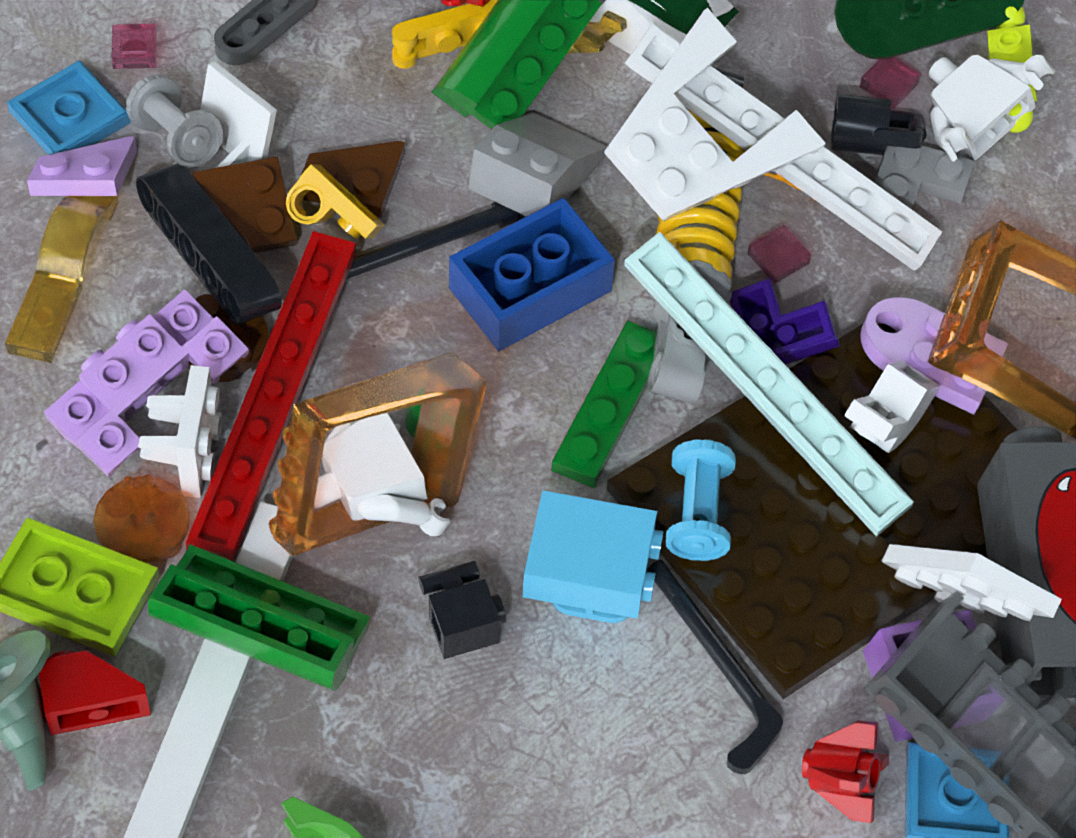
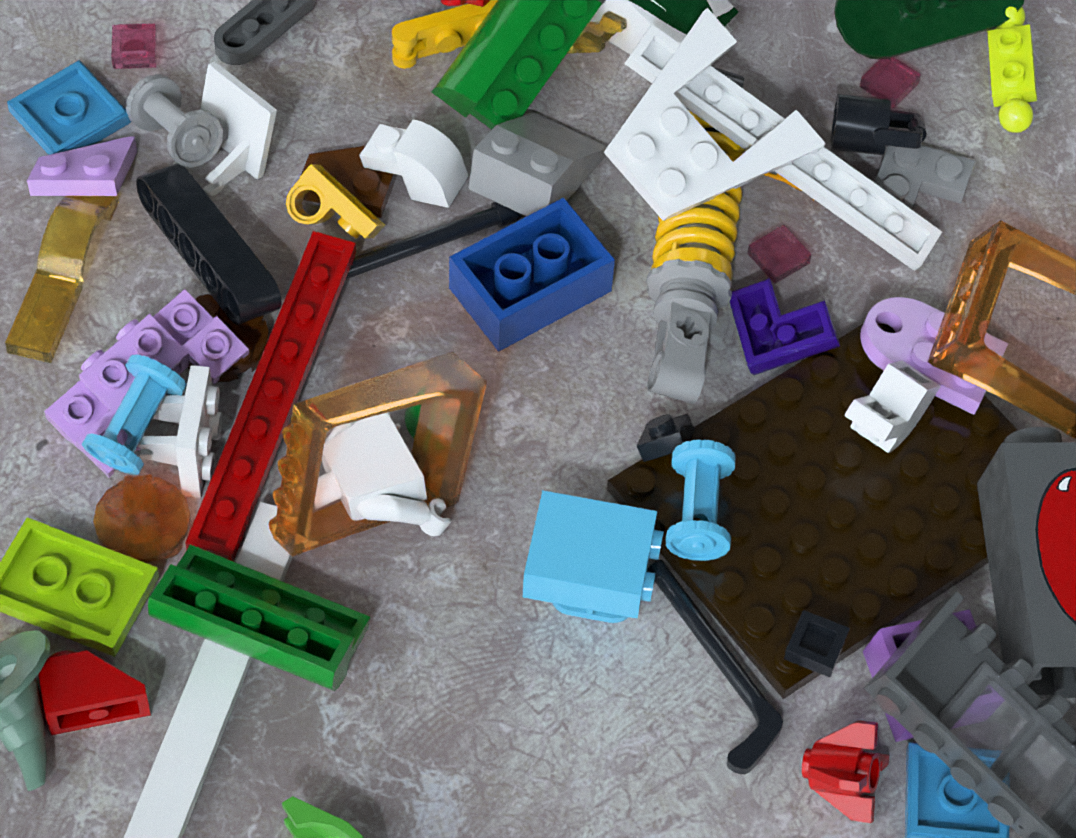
reddish brown wing [193,156,297,253] -> none
black brick [418,561,506,659] -> none
green plate [551,320,657,488] -> none
light aqua tile [624,232,914,537] -> none
white plate [882,544,1062,621] -> none
white torso [929,55,1055,162] -> none
none -> medium azure hose [82,354,187,475]
none -> white brick [359,119,468,208]
none -> black plate [636,413,695,462]
none -> black plate [784,610,850,677]

